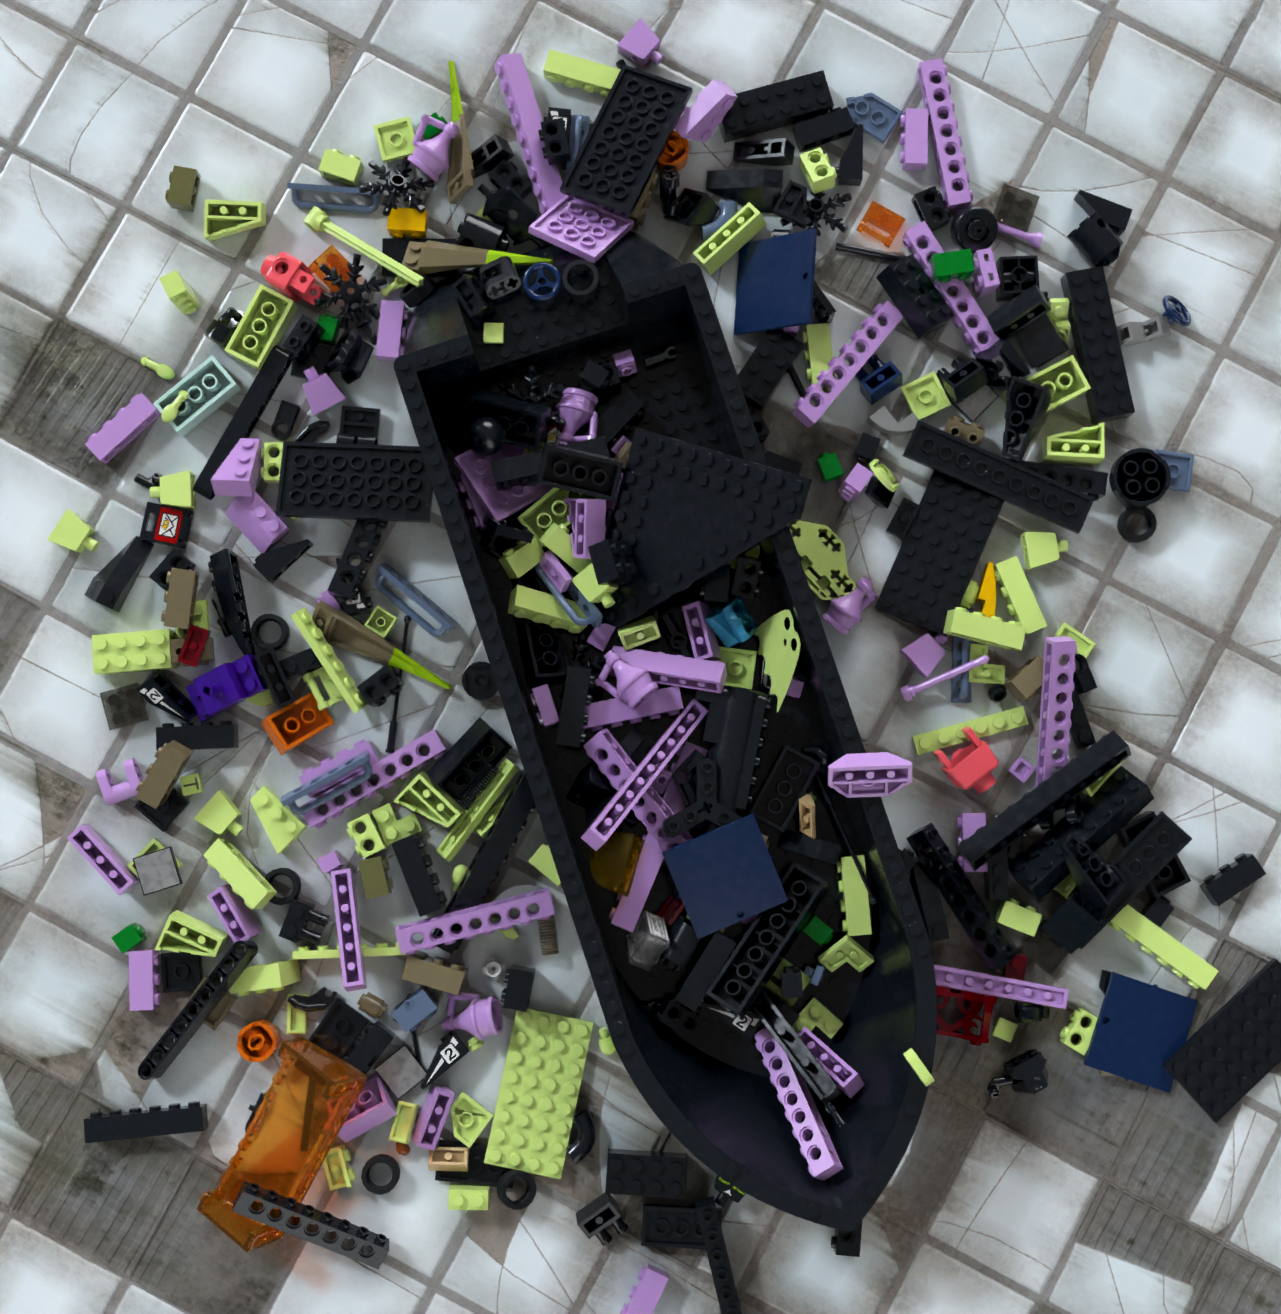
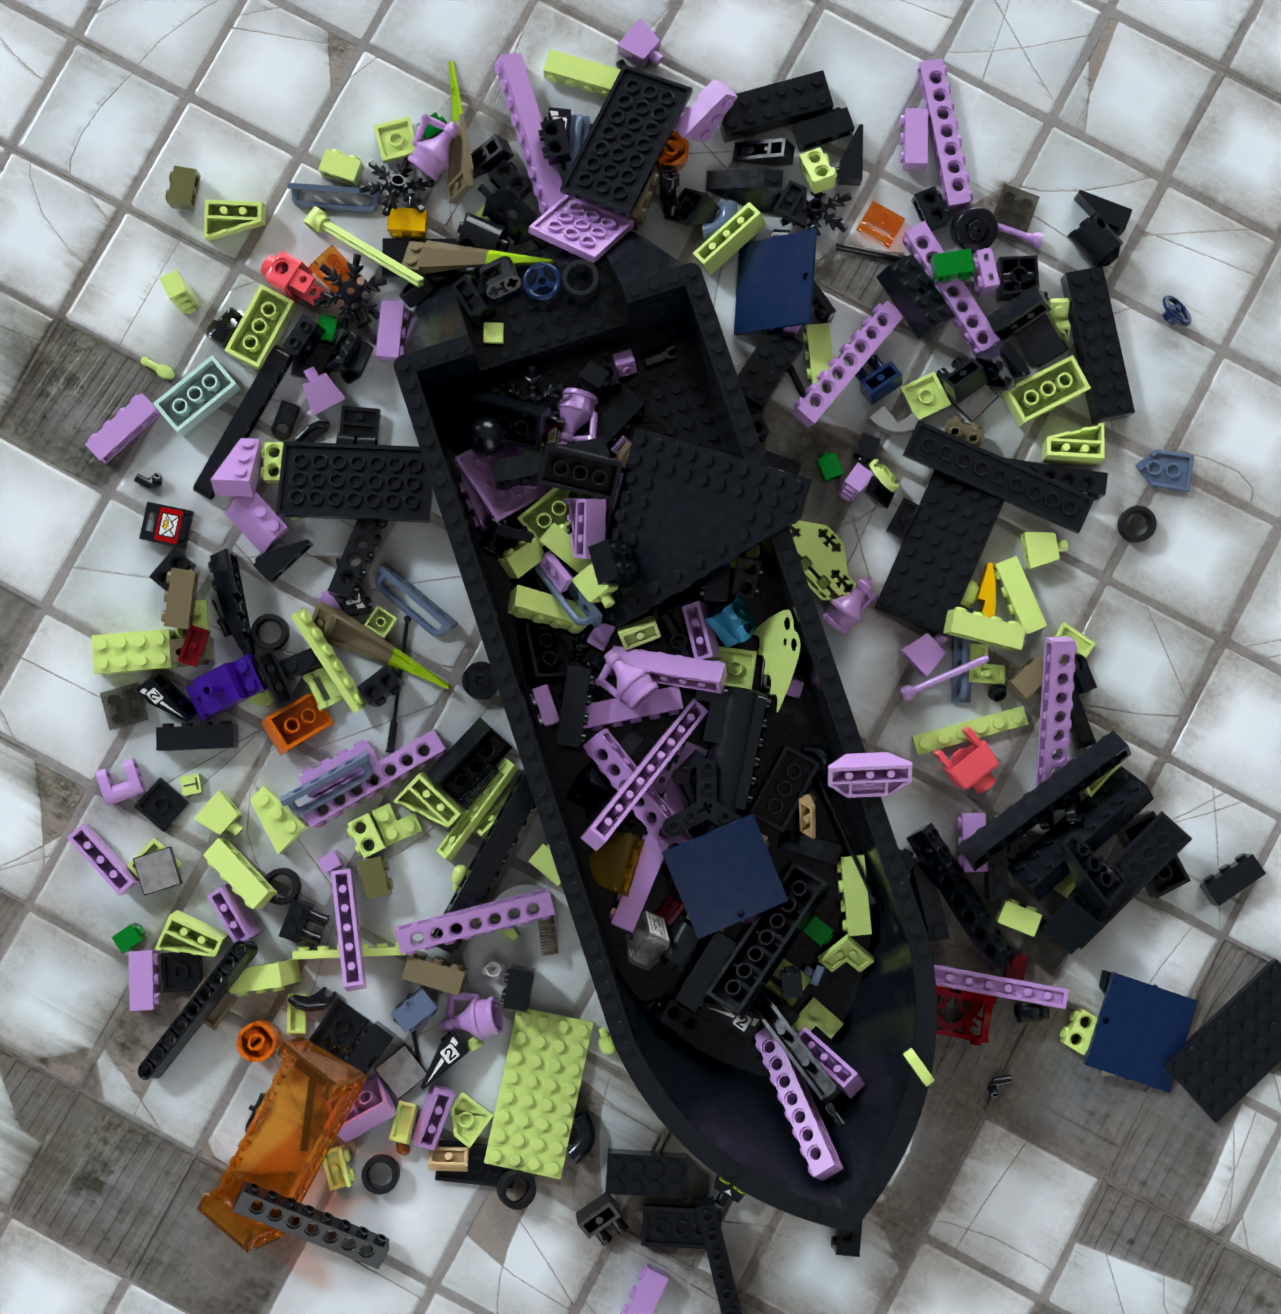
yellowish green torso [48,509,99,553] -> none
black brick [83,1101,208,1143] -> none
black wedge [84,536,155,612] -> none
dark tan brick [135,740,194,809] -> none
yellowish green torso [150,471,196,510] -> none
yellowish green piece [161,390,188,423] -> none
dark tan brick [357,992,388,1019] -> none
yellowish green piece [381,275,410,297] -> none
black brick [391,834,447,917] -> none
yellowish green brick [448,1184,490,1210] -> none
sand blue tile [846,93,903,143] -> none
yellowish green tile [992,1016,1018,1043] -> none
black wedge [1002,376,1055,462] -> none
black piece [1002,1049,1048,1094] -> none
lavender plate [1008,756,1036,783] -> none
yellowish green brick [1108,904,1219,990] -> none
black cylinder [1109,448,1171,507] -> none
light grey brick [1116,316,1171,346] -> none
black brick [1140,896,1174,927] -> none

